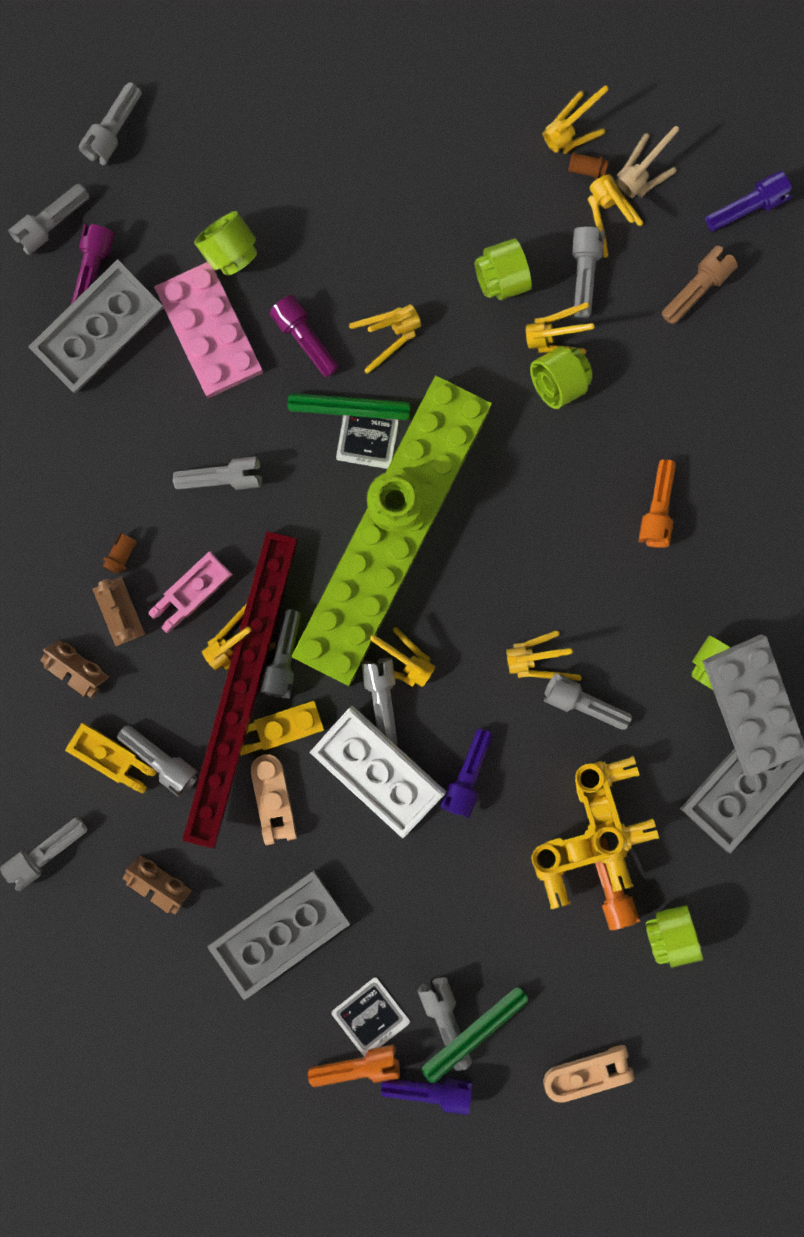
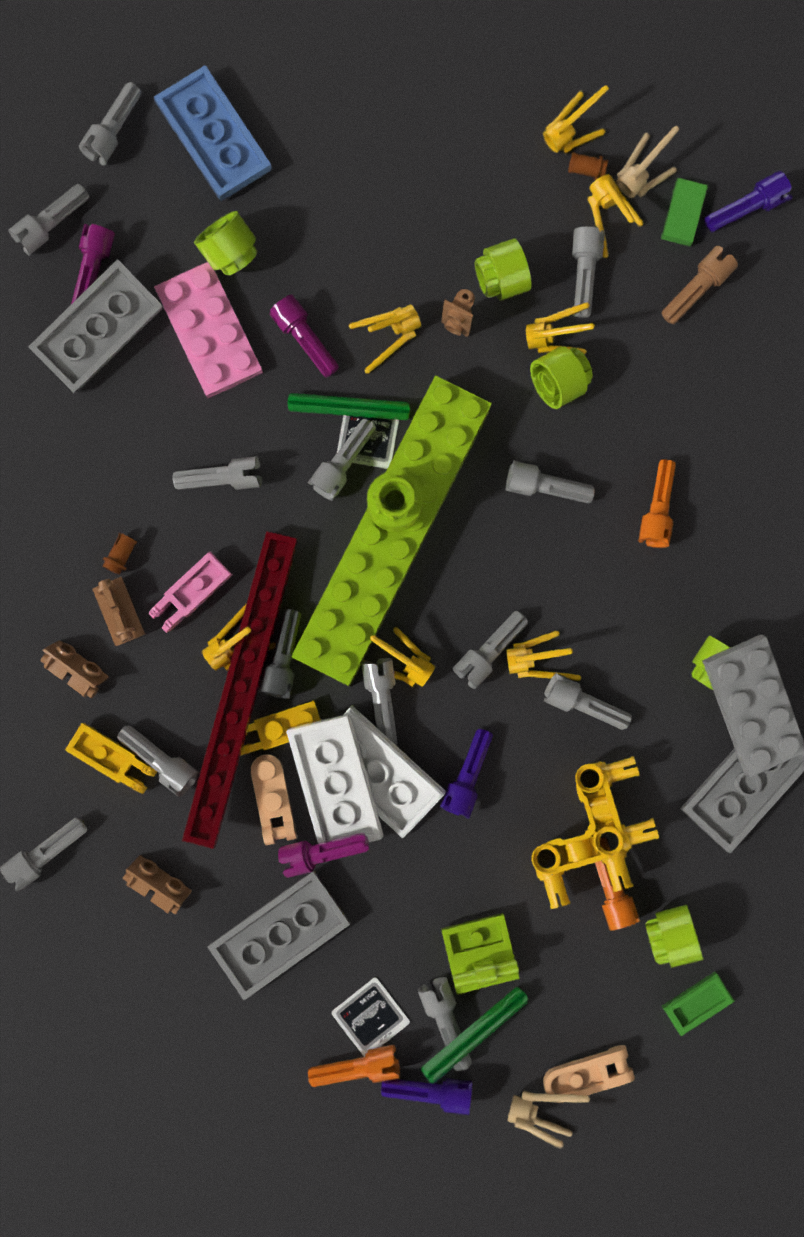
none -> medium blue plate [154,65,272,201]
none -> magenta piece [278,833,369,878]
none -> white plate [286,714,384,844]
none -> light grey piece [308,419,376,501]
none -> lime plate [441,913,520,994]
none -> medium nougat hinge [442,289,475,337]
none -> light grey piece [453,611,528,689]
none -> light grey piece [506,460,595,503]
none -> tan plant [508,1090,590,1148]
none -> bright green tile [661,178,708,246]
none -> bright green tile [662,972,735,1036]

